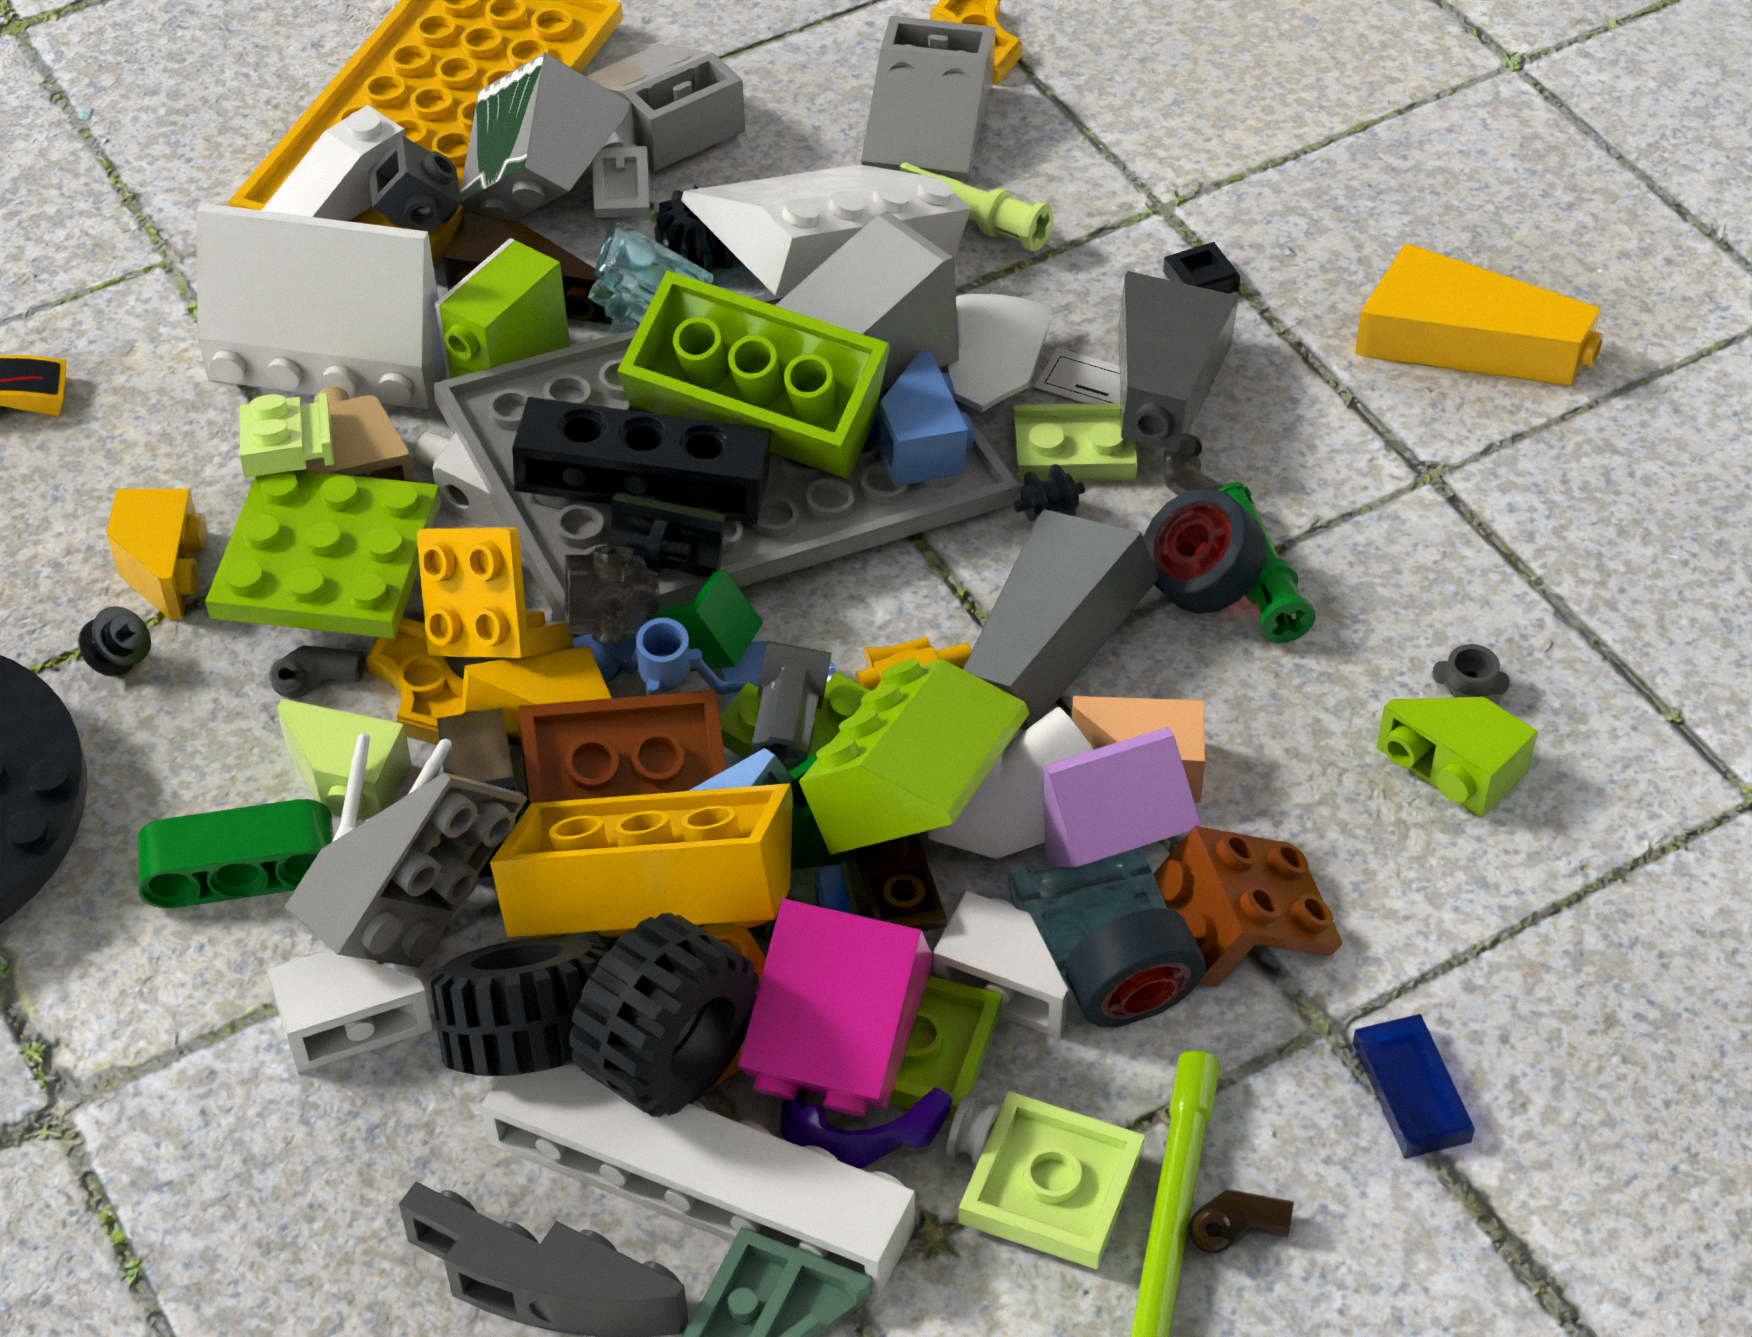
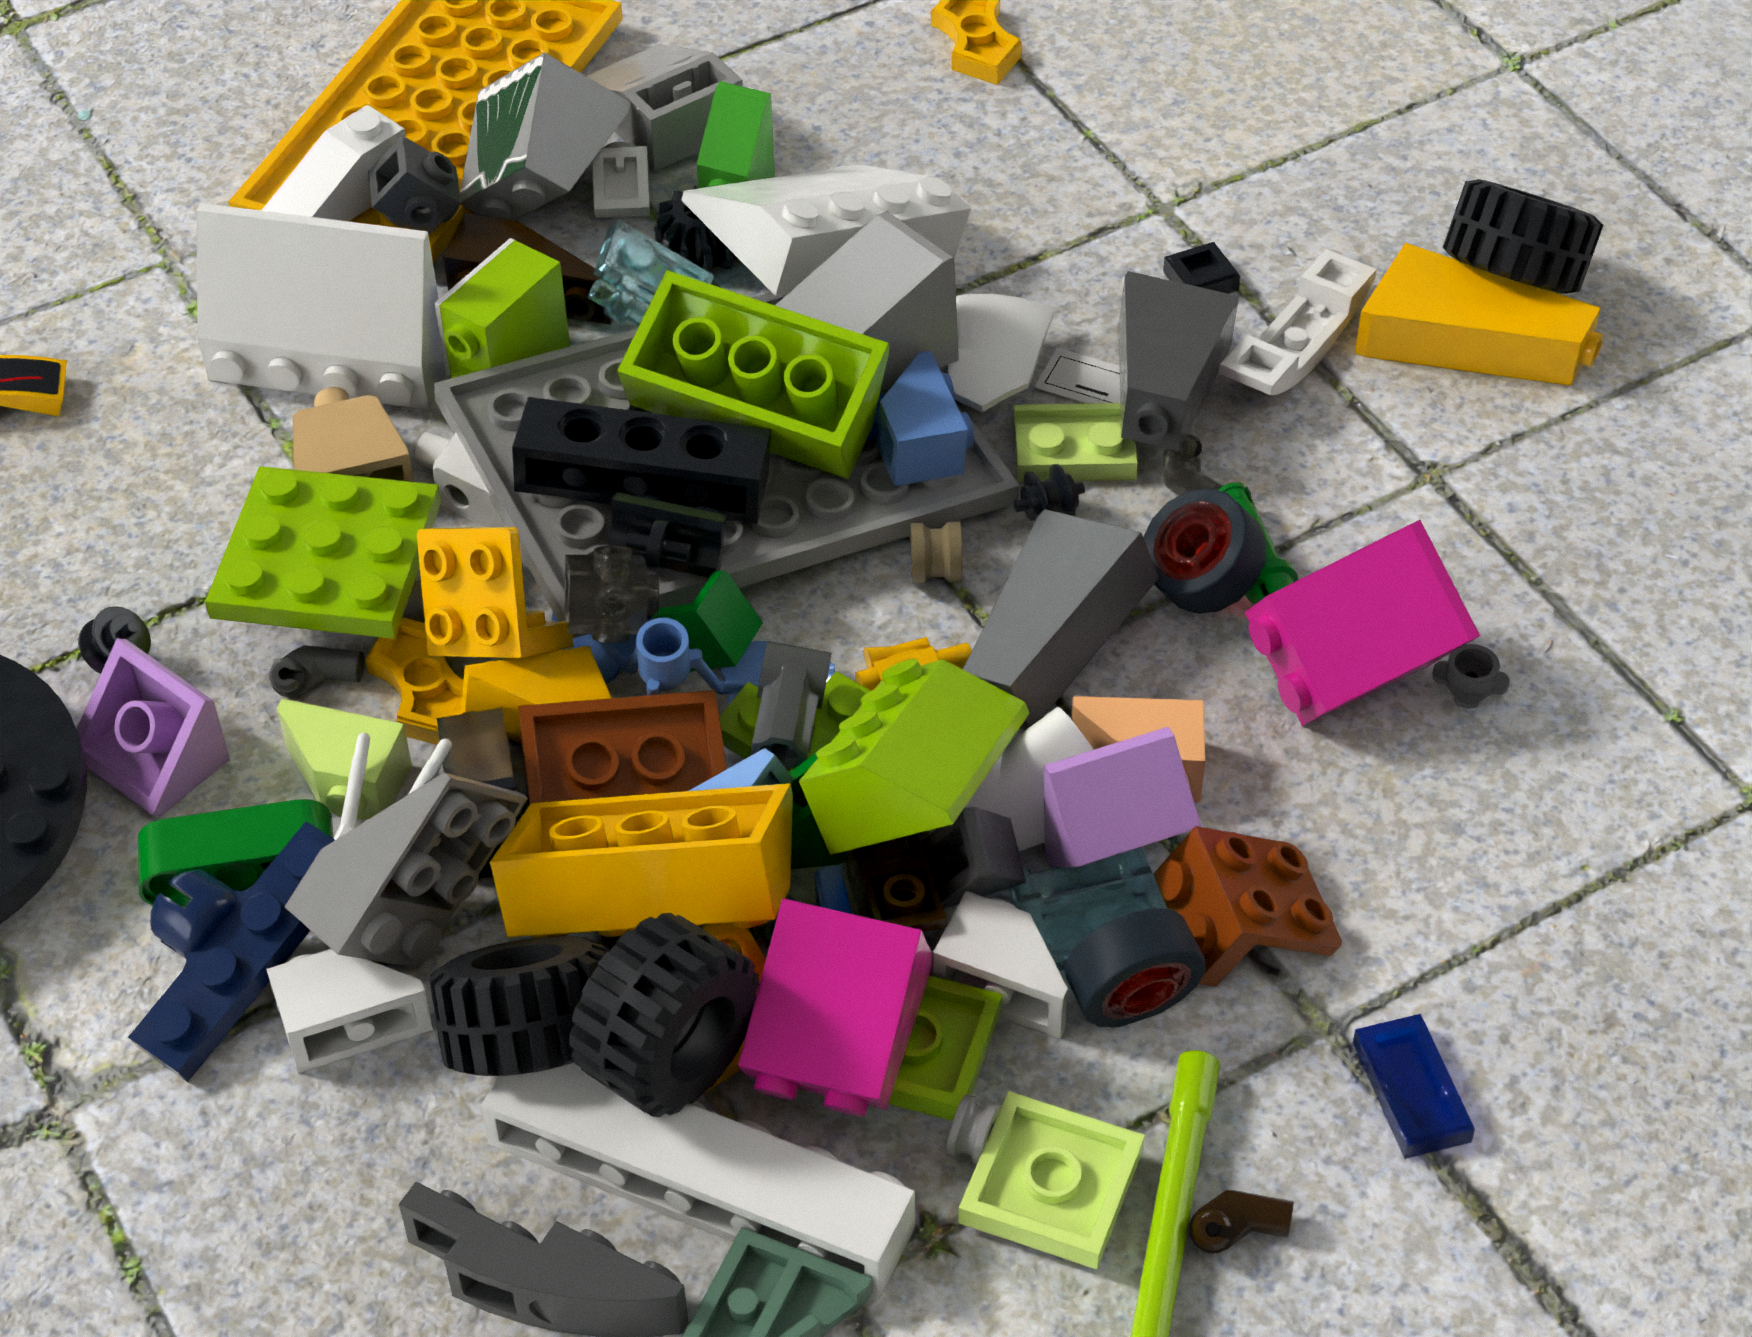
yellow slope [106,488,207,621] -> none
yellowish green plate [239,392,335,478] -> none
dark purple helmet [780,1087,953,1169] -> none
light grey slope [861,16,995,179] -> none
yellowish green pin [896,162,1054,252] -> none
lime slope [1376,697,1538,817] -> none
none -> lavender slope [76,638,230,816]
none -> dark blue plate [128,821,335,1082]
none -> bright green slope [696,81,775,188]
none -> dark tan wheel [910,521,963,584]
none -> dark grey slope [921,807,1026,909]
none -> white slope [1218,249,1377,395]
none -> dark pink slope [1244,520,1480,726]
none -> black tyre [1443,179,1604,294]

